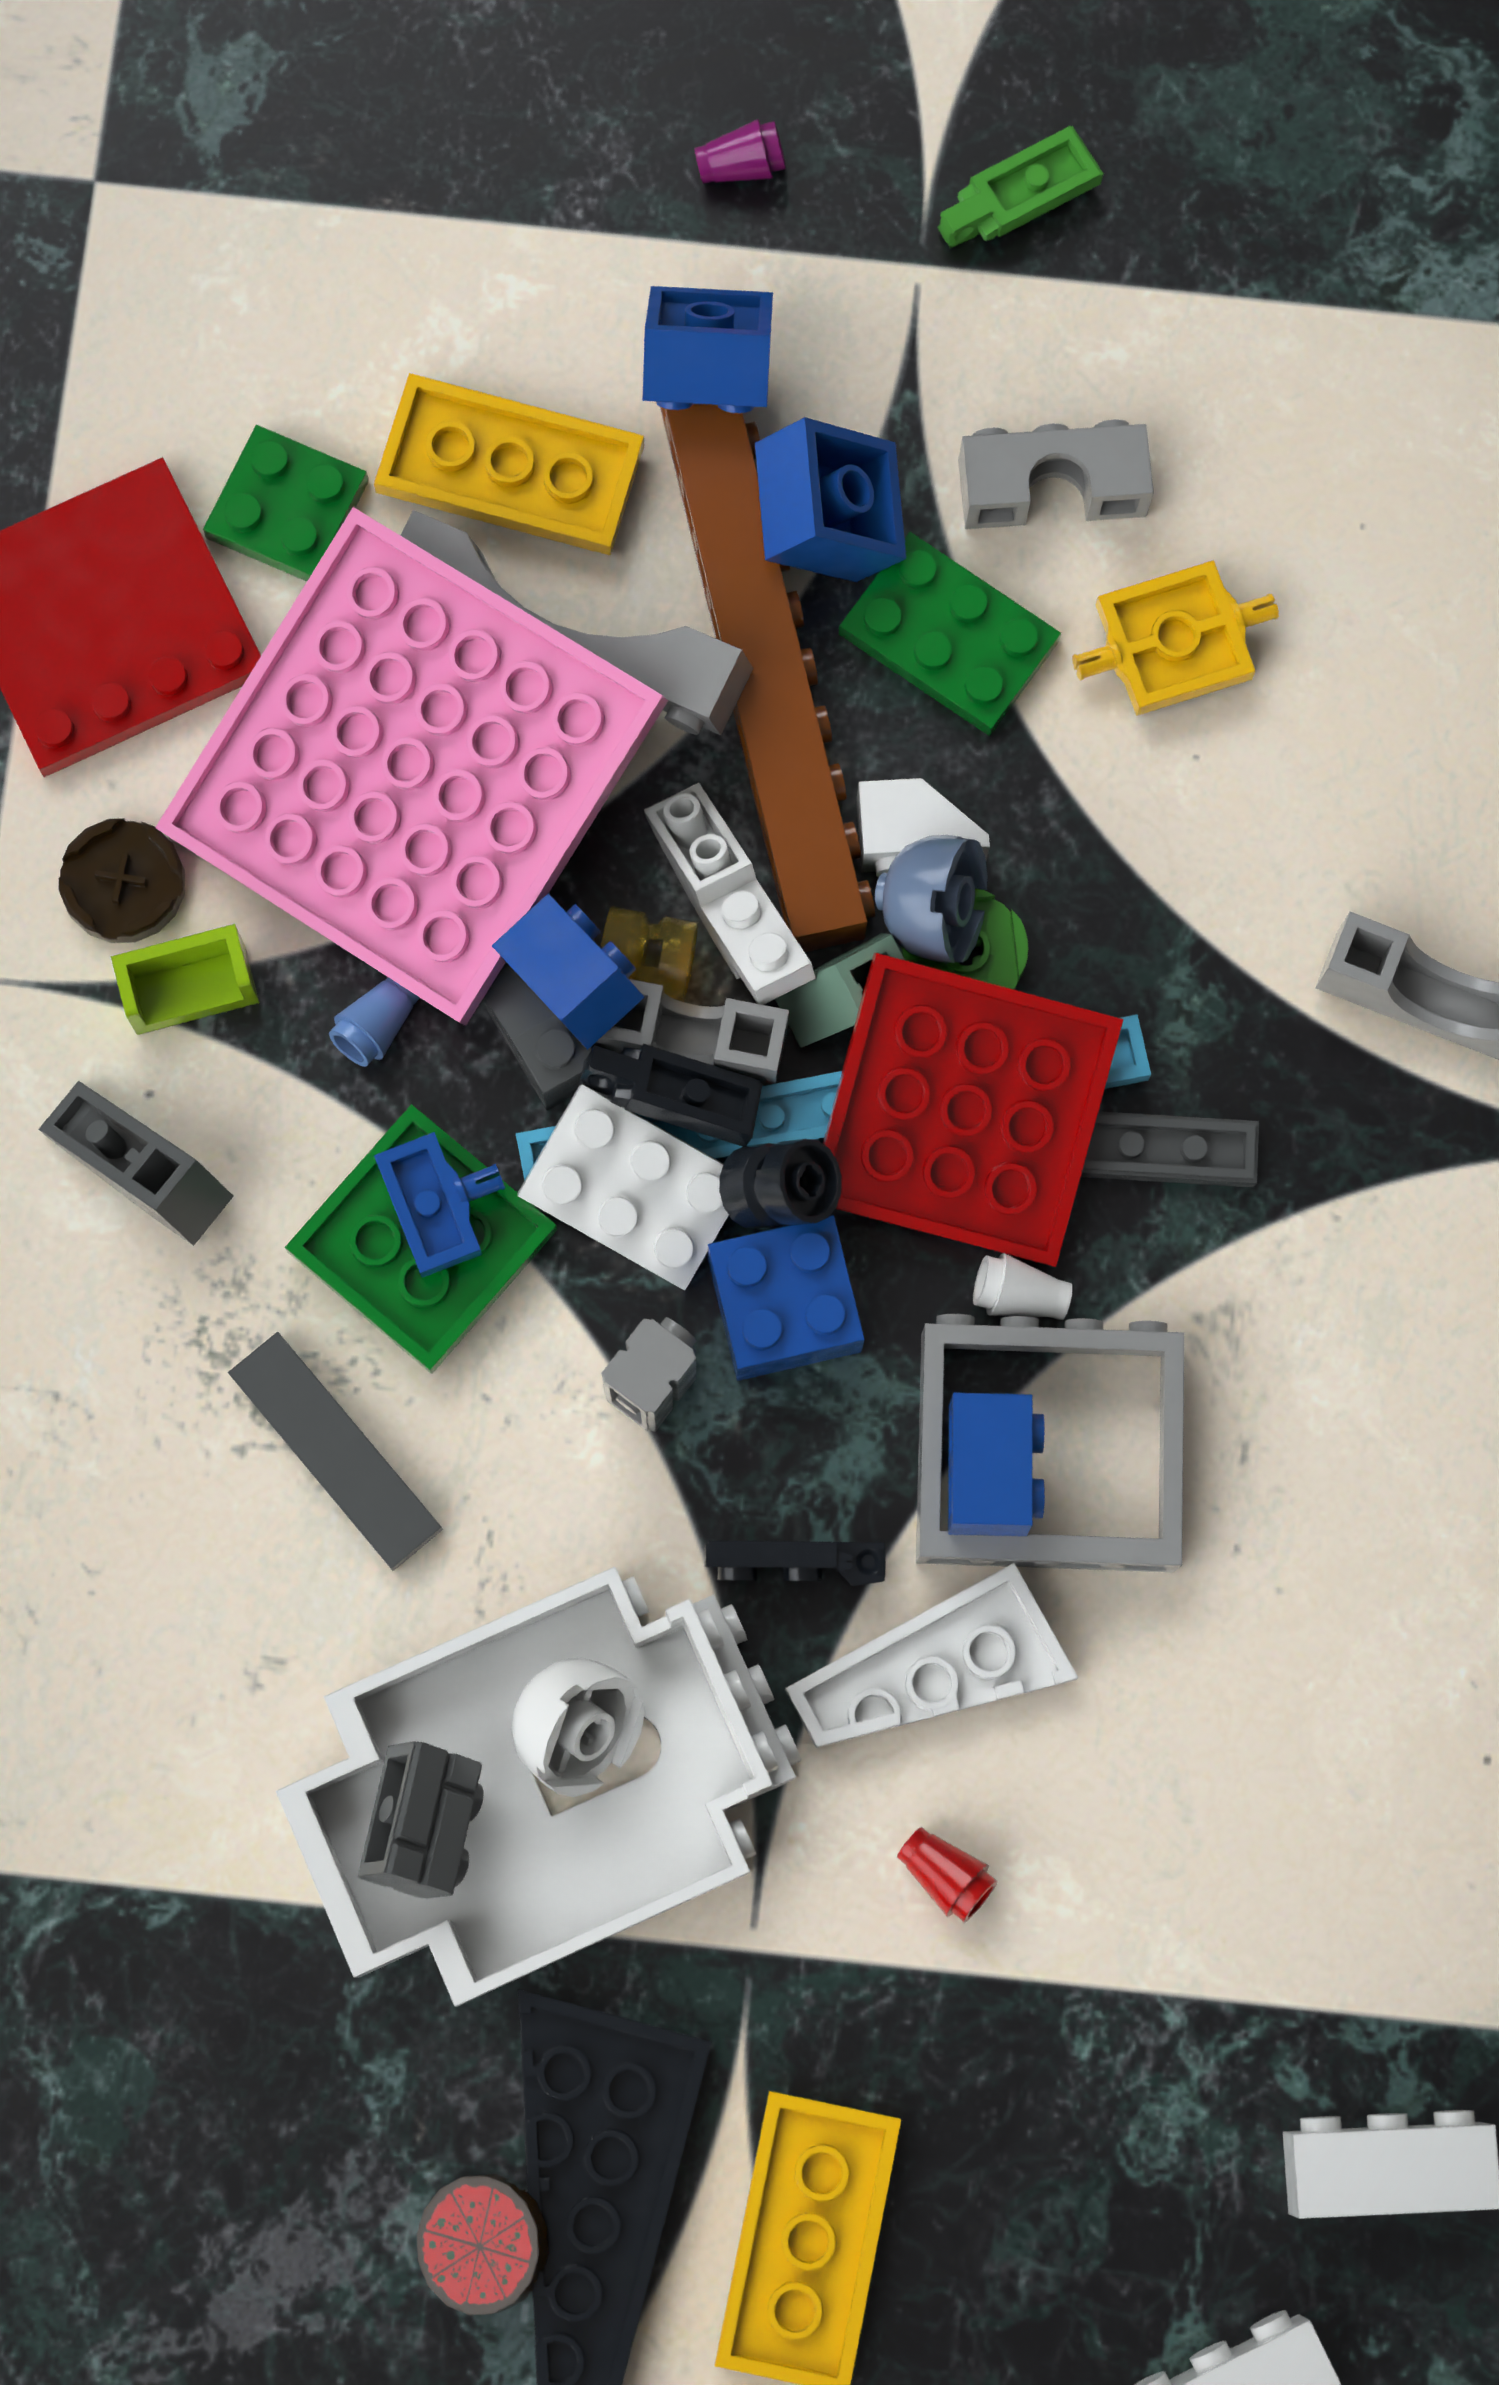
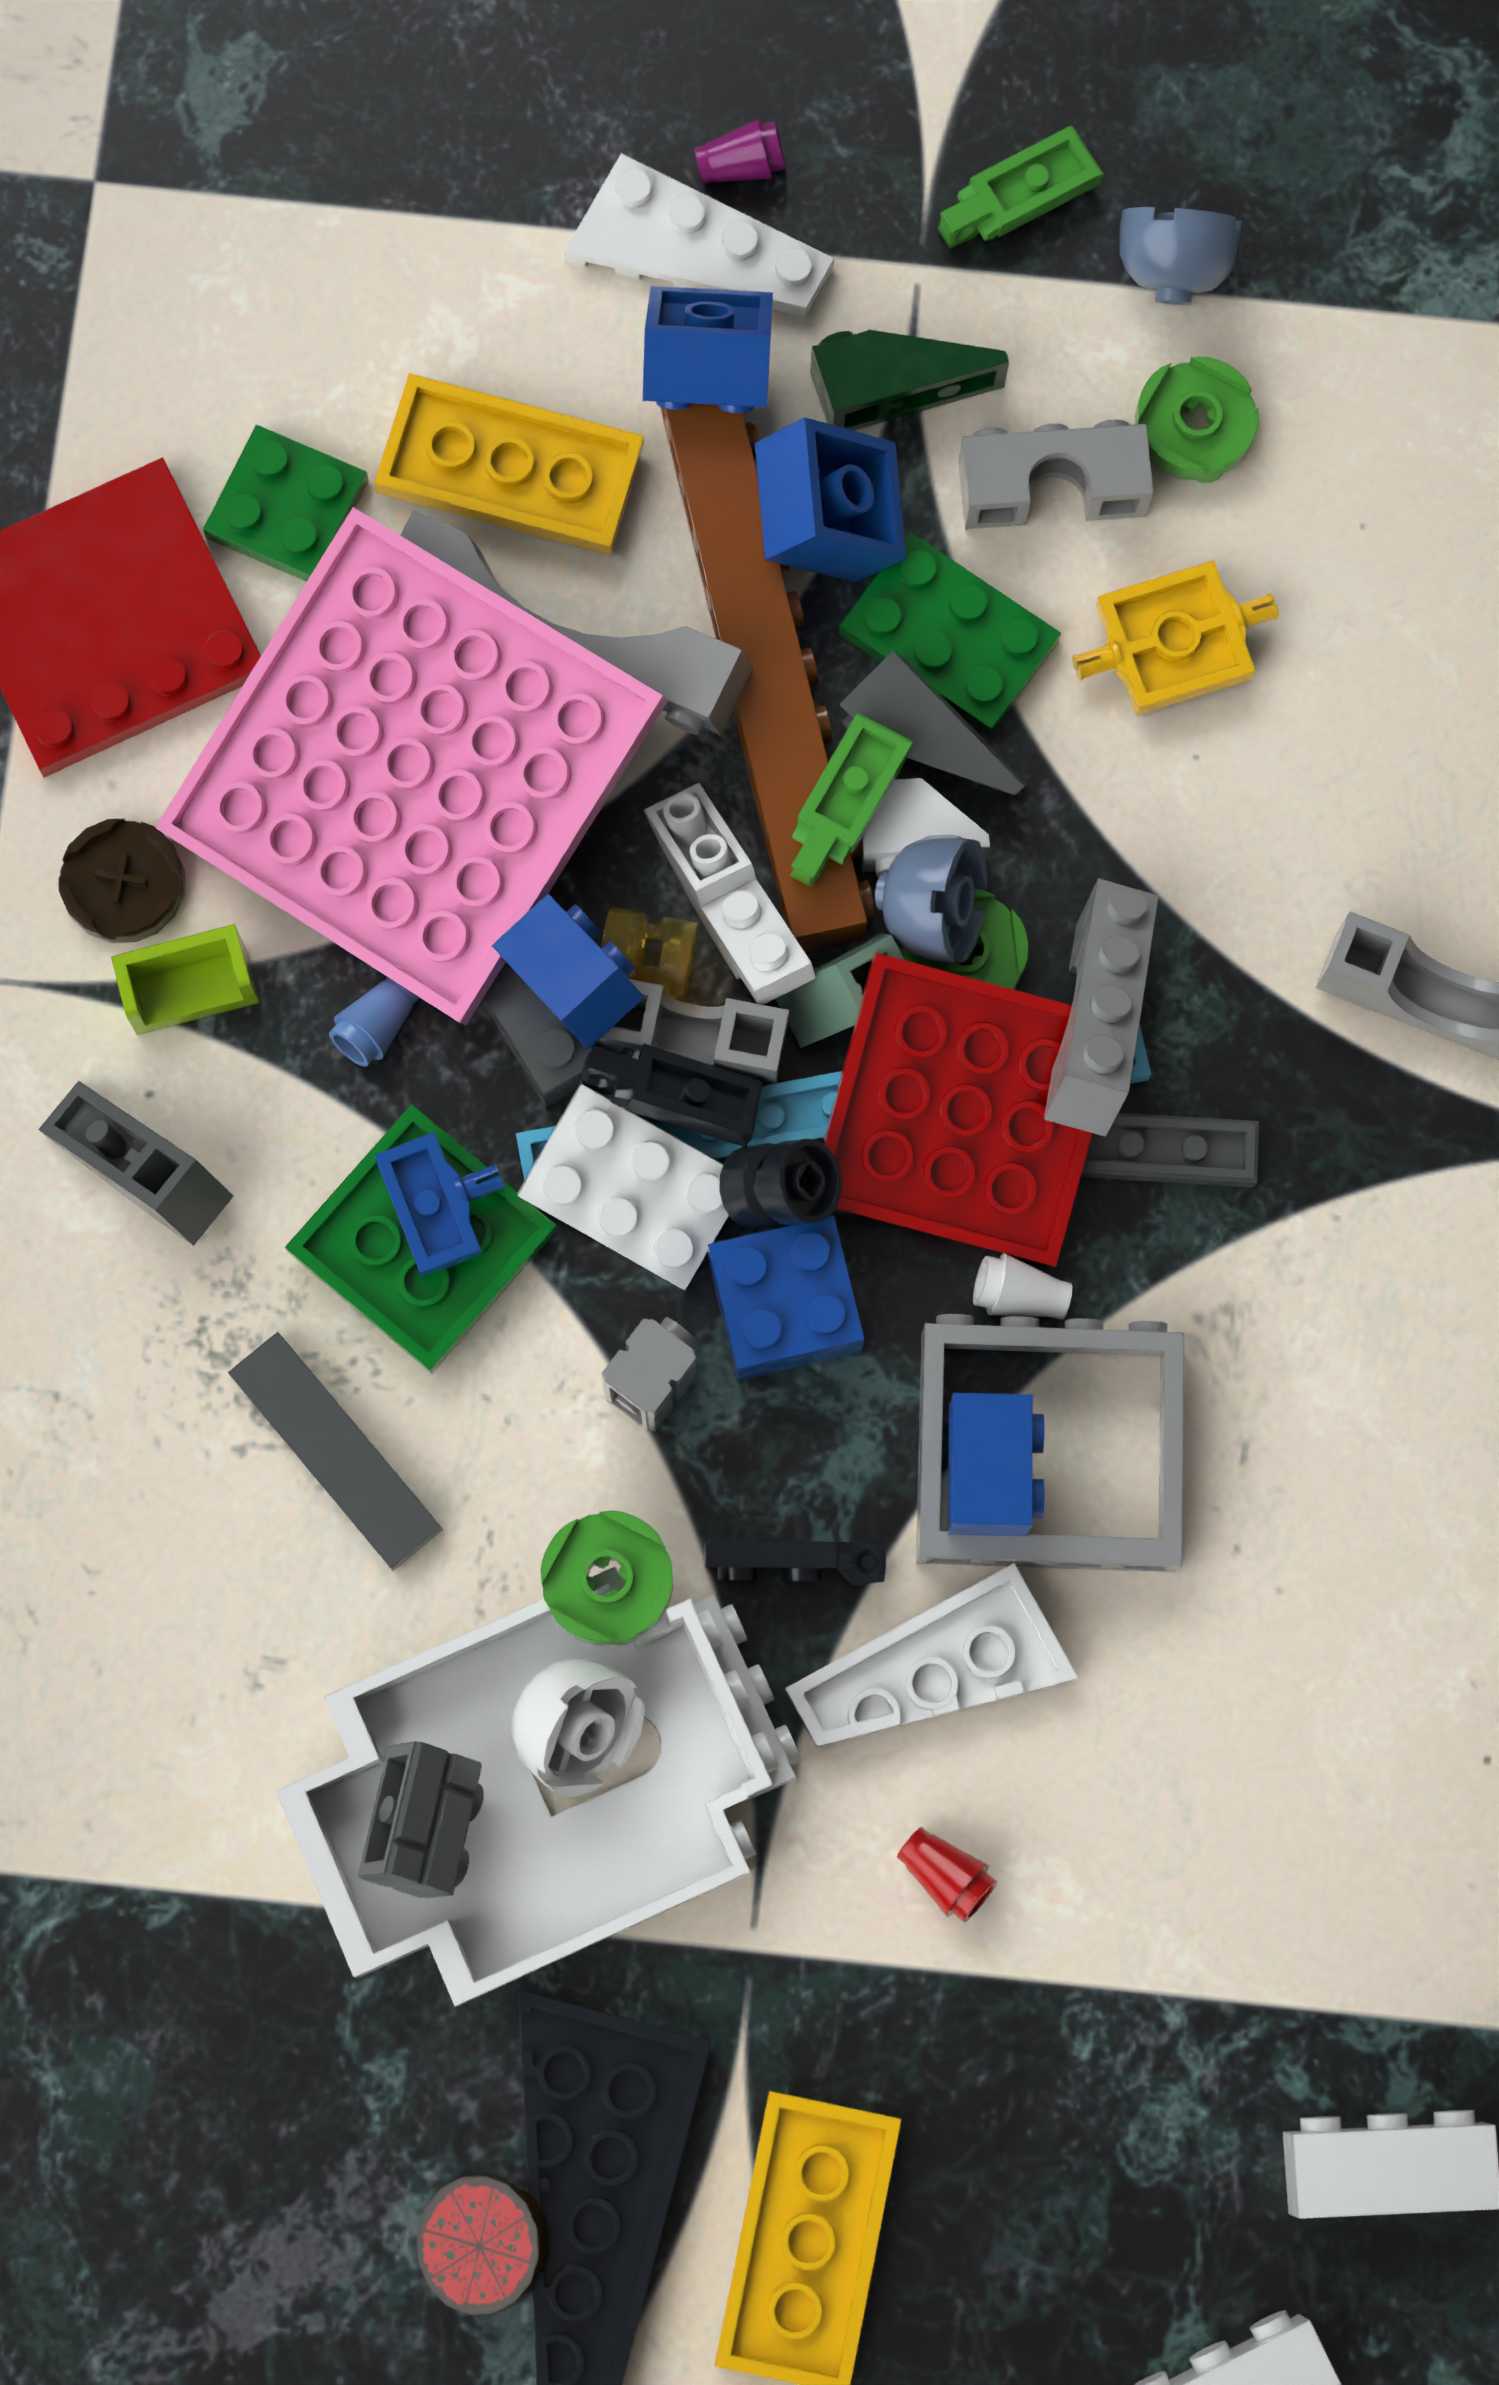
none -> bright green plate [540,1510,673,1646]
none -> white wing [564,154,834,318]
none -> bright green hinge [790,713,913,888]
none -> dark green slope [810,330,1009,431]
none -> dark grey slope [839,650,1027,795]
none -> light grey arch [1044,878,1159,1137]
none -> sand blue cylinder [1119,207,1243,305]
none -> bright green plate [1135,357,1259,483]

